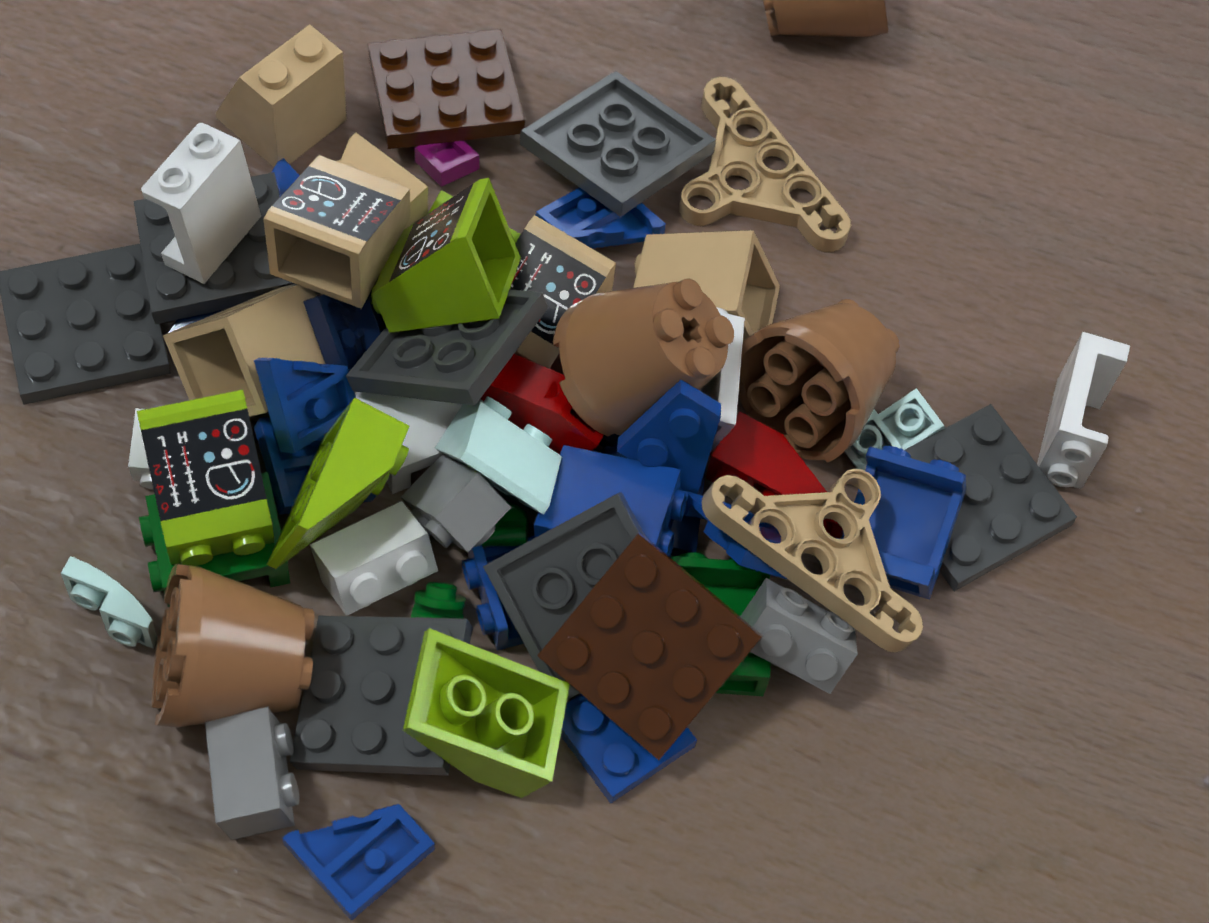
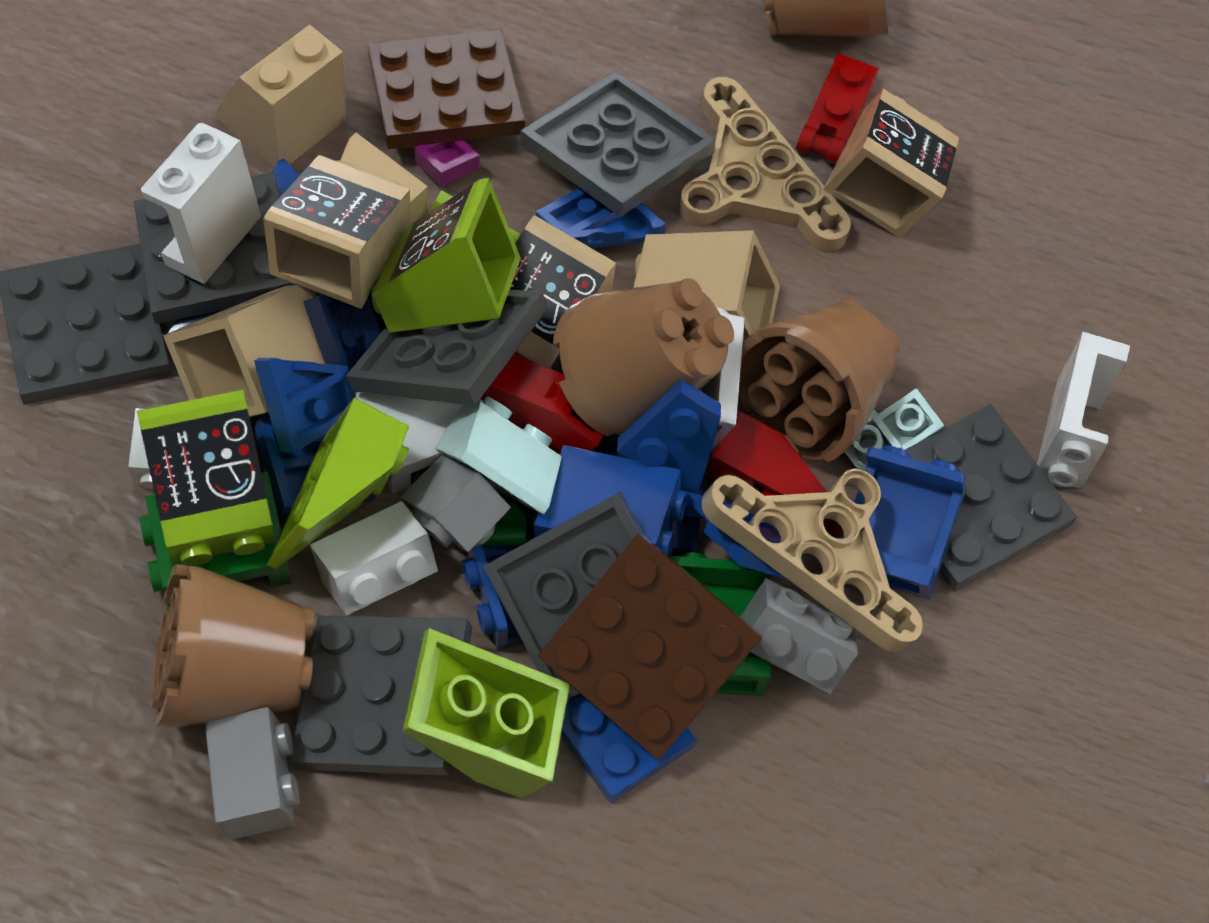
light aqua slope [61,556,157,649] -> none
blue wing [282,804,435,921] -> none
green plate [411,582,466,618] -> none
none -> red plate [796,53,879,165]
none -> tan slope [823,88,959,238]

